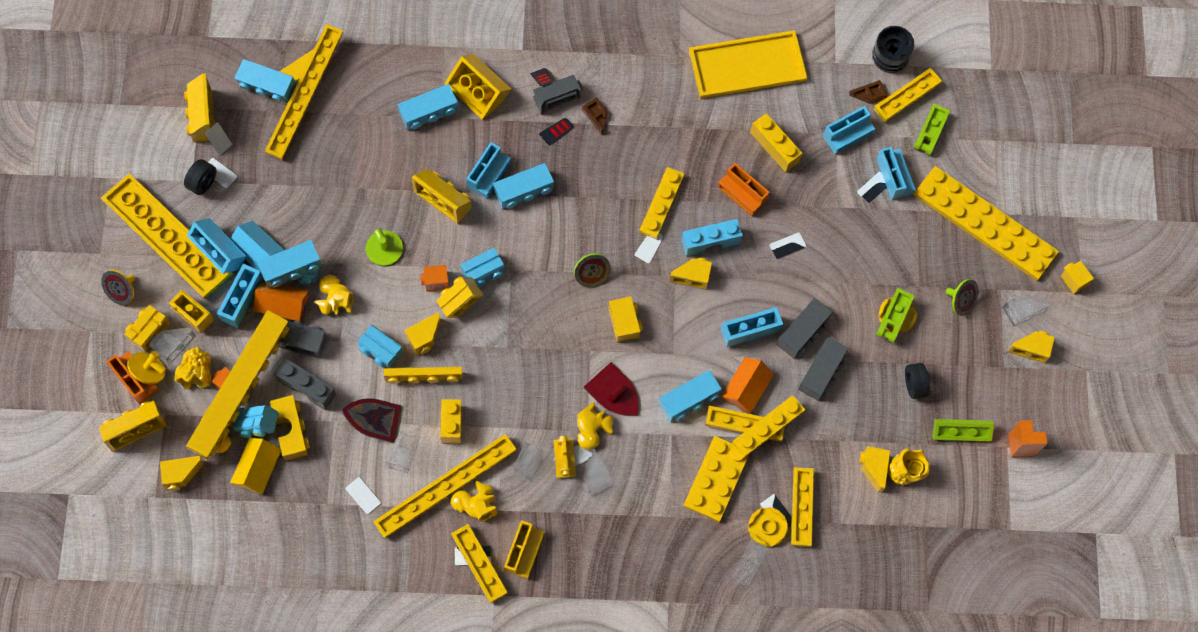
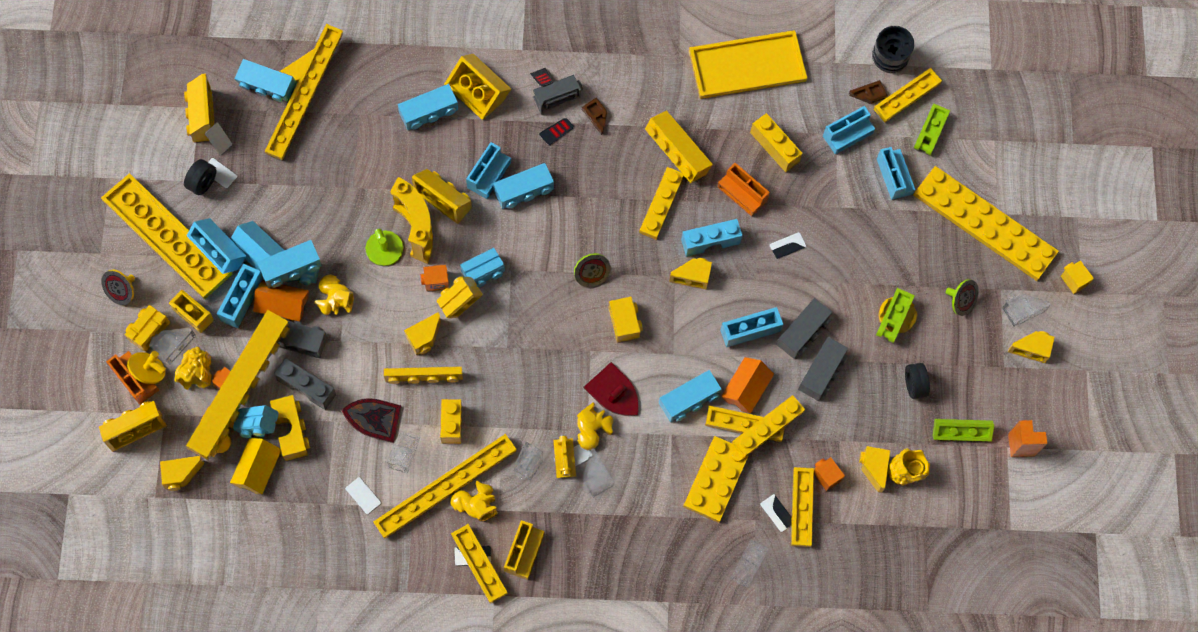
medium azure brick [358,325,404,368] -> none
white sticker [634,233,663,263] -> none
yellow tile [748,507,788,547] -> none
sticker [857,172,887,203] -> none
none -> yellow fence [390,177,433,264]
none -> yellow brick [645,110,713,183]
none -> orange brick [814,457,845,491]

